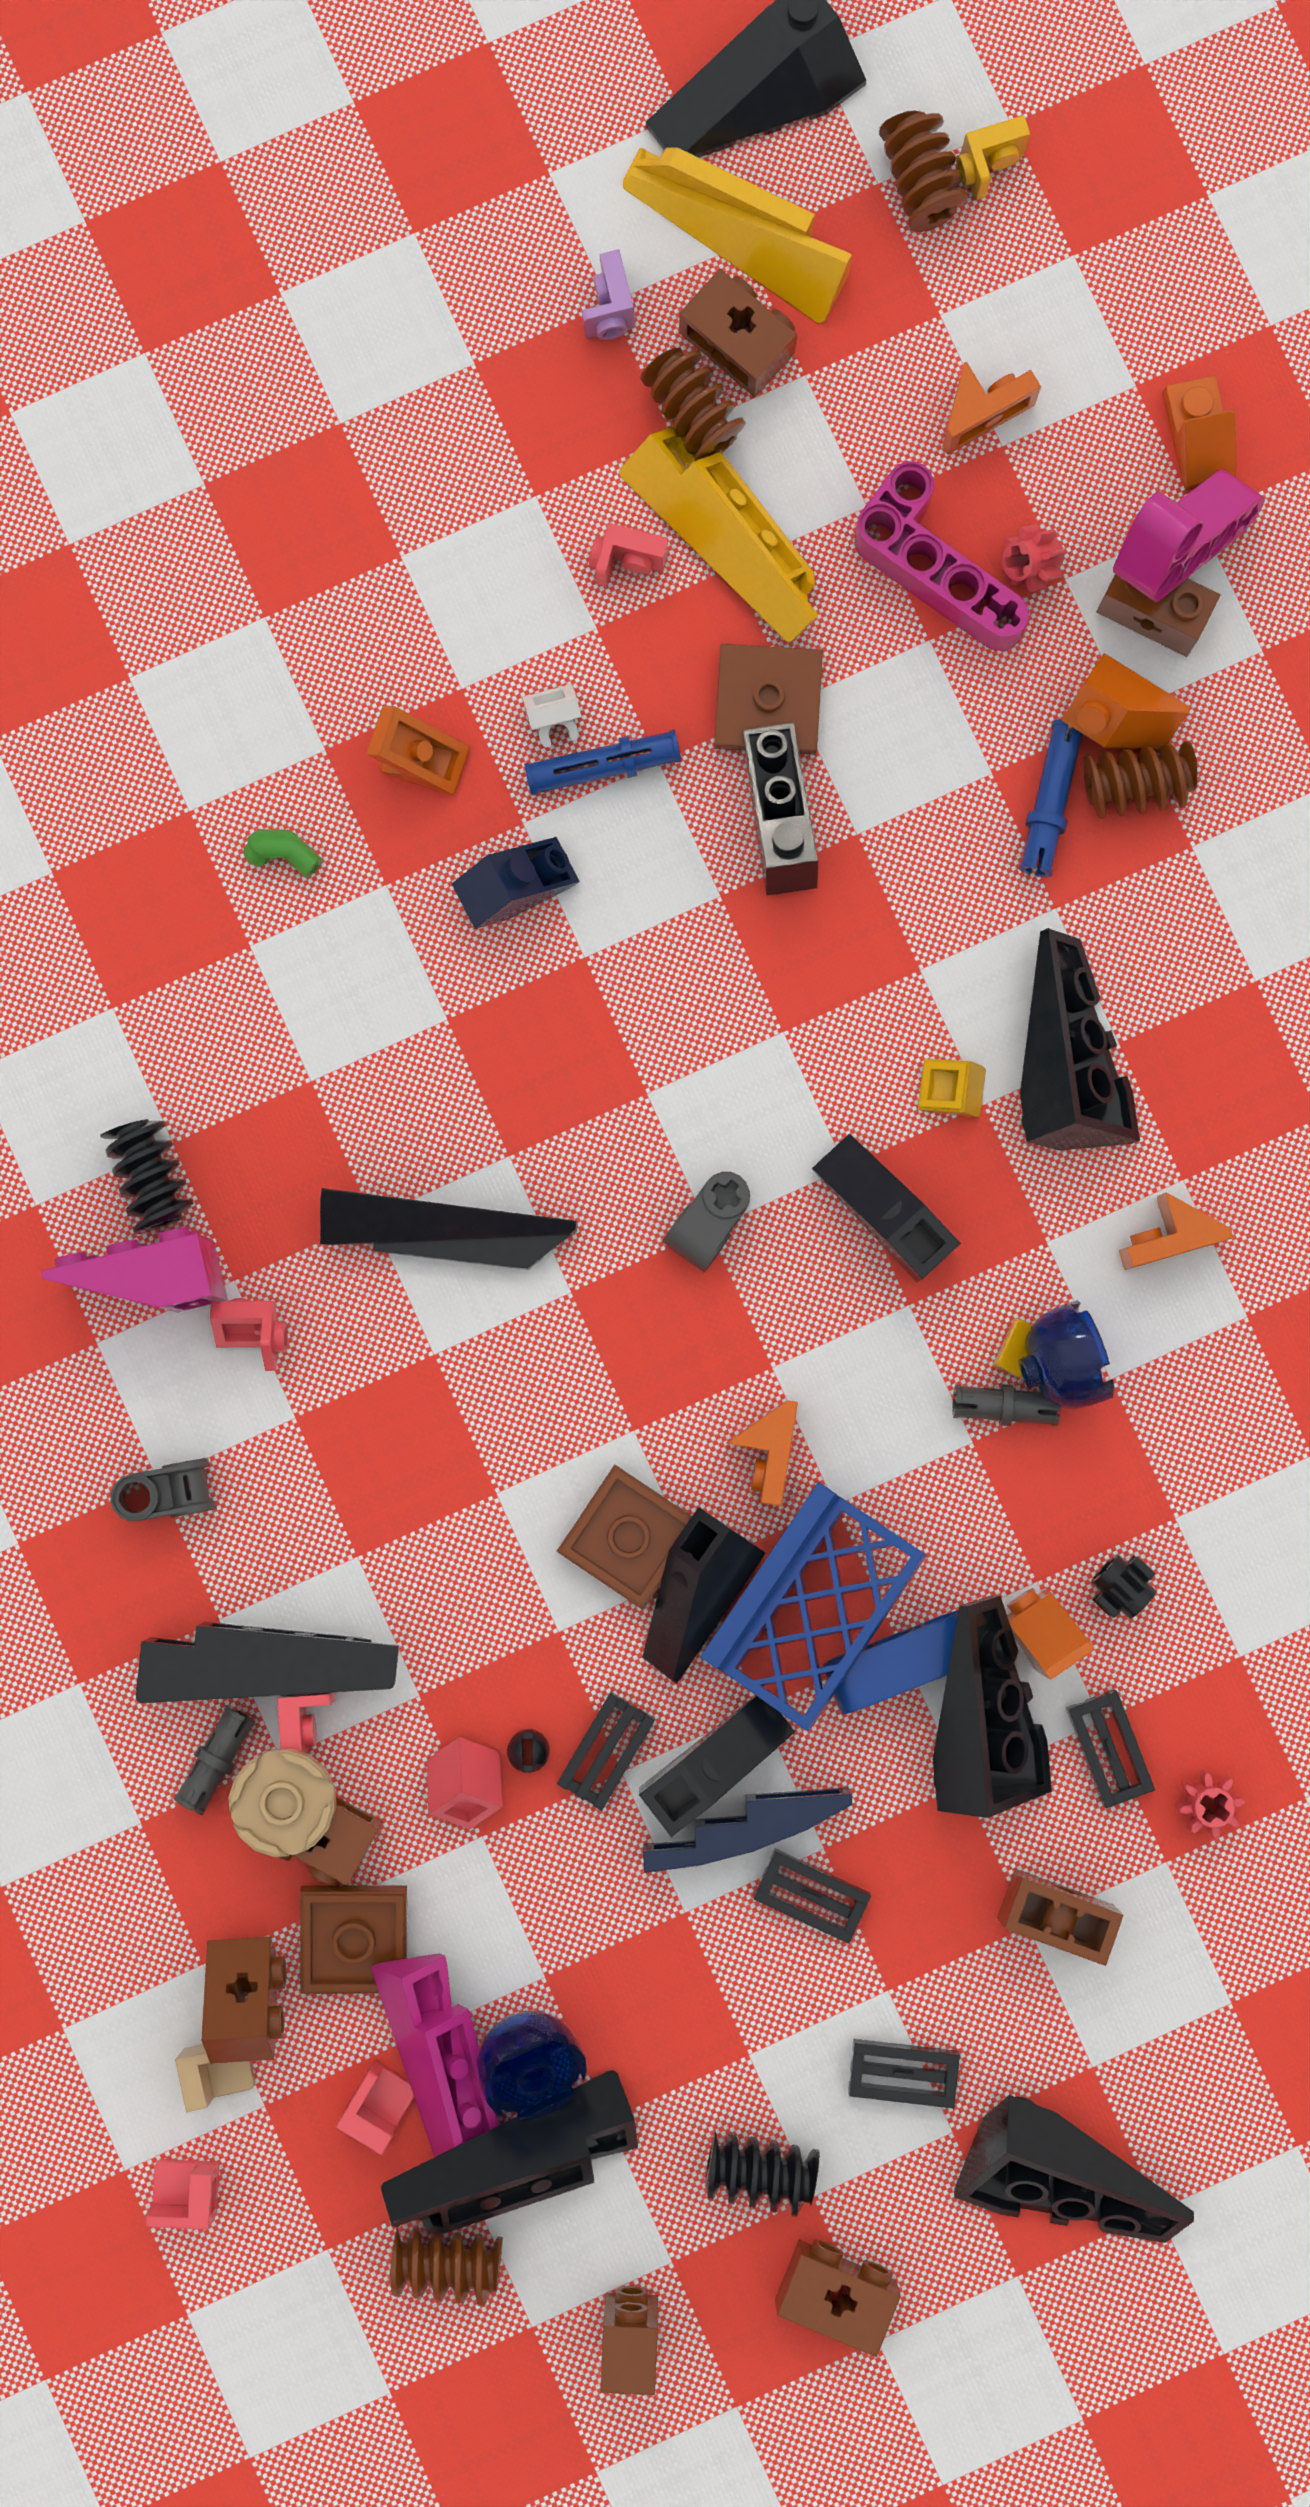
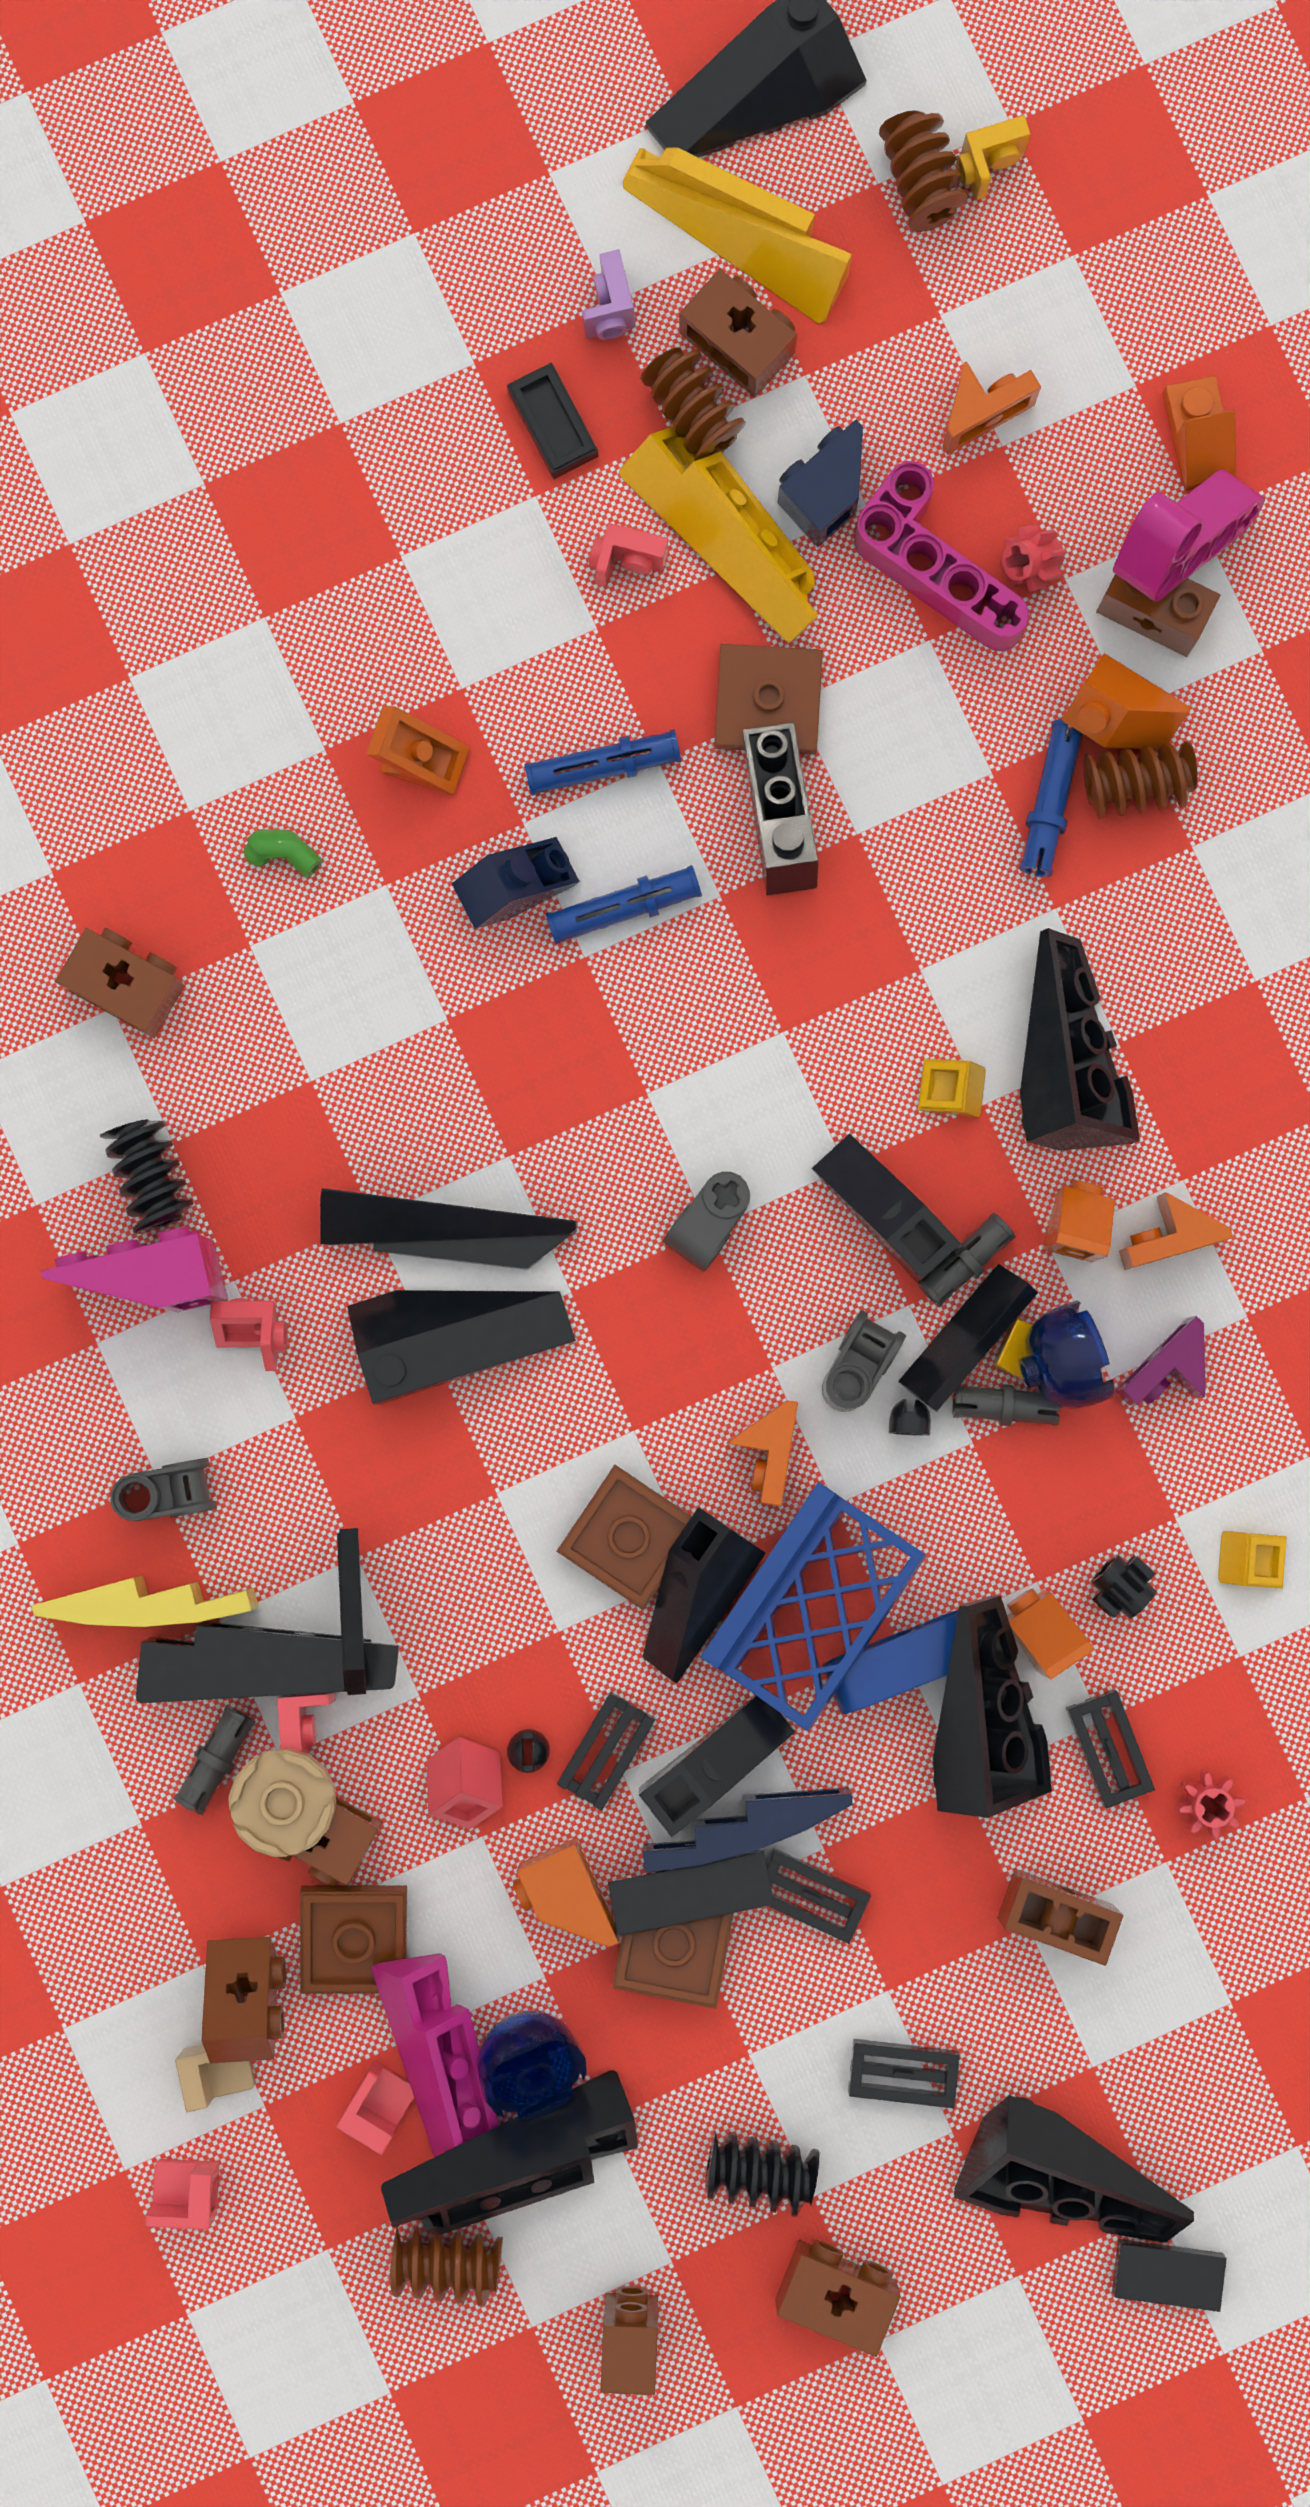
white tile [522,684,581,748] -> none
none -> light yellow slope [31,1575,259,1627]
none -> dark orange brick [55,928,185,1039]
none -> black tile [337,1528,366,1695]
none -> black wedge [347,1290,576,1405]
none -> black tile [507,362,599,479]
none -> orange slope [513,1838,619,1947]
none -> blue pin [545,865,702,944]
none -> black tile [608,1851,774,1937]
none -> dark orange plate [612,1913,734,2009]
none -> dark blue slope [777,419,863,548]
none -> dark grey piece [822,1309,906,1412]
none -> black hinge [888,1399,931,1436]
none -> black tile [898,1264,1038,1412]
none -> dark grey pin [917,1213,1016,1308]
none -> orange slope [1042,1180,1115,1263]
none -> black tile [1112,2239,1227,2312]
none -> magenta slope [1115,1316,1206,1405]
none -> yellow slope [1218,1531,1287,1589]

